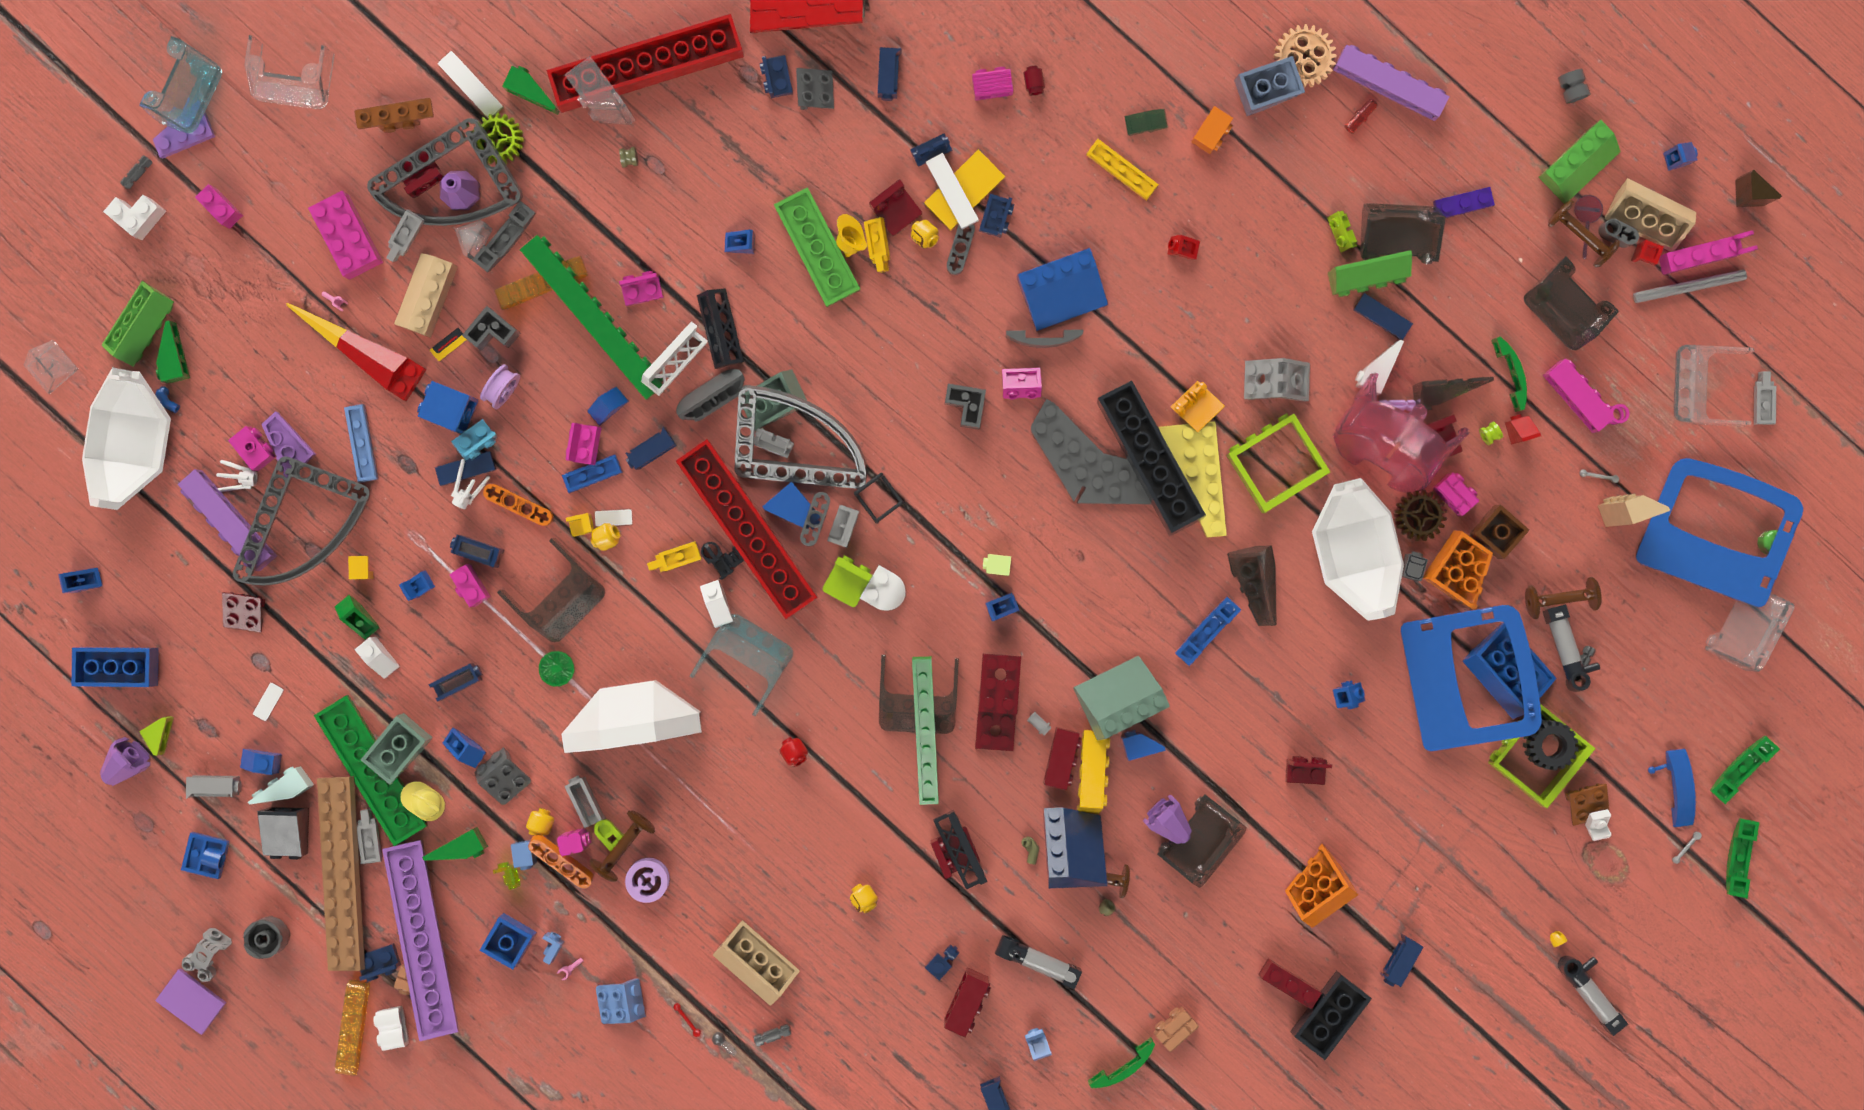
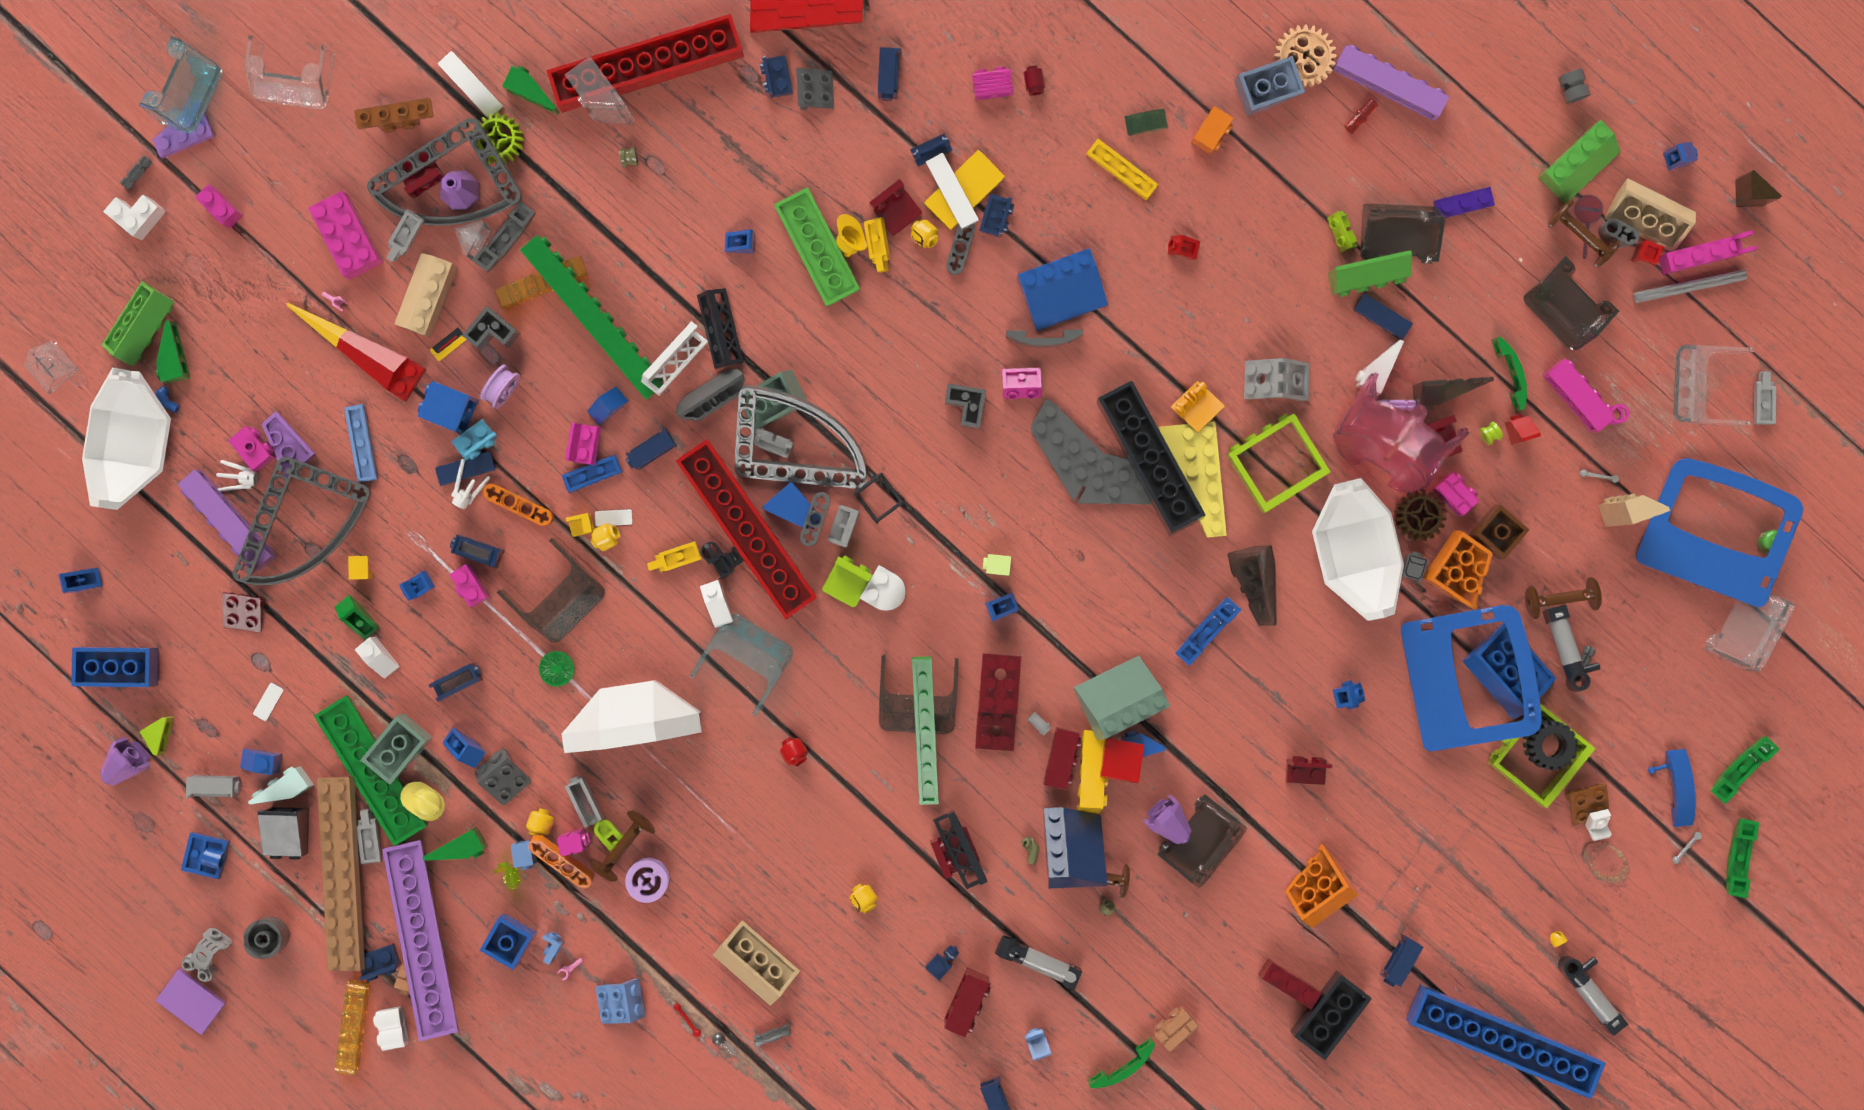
dark pink bracket [619,271,664,306] -> none
none -> red tile [1100,738,1144,784]
none -> blue brick [1406,984,1606,1099]

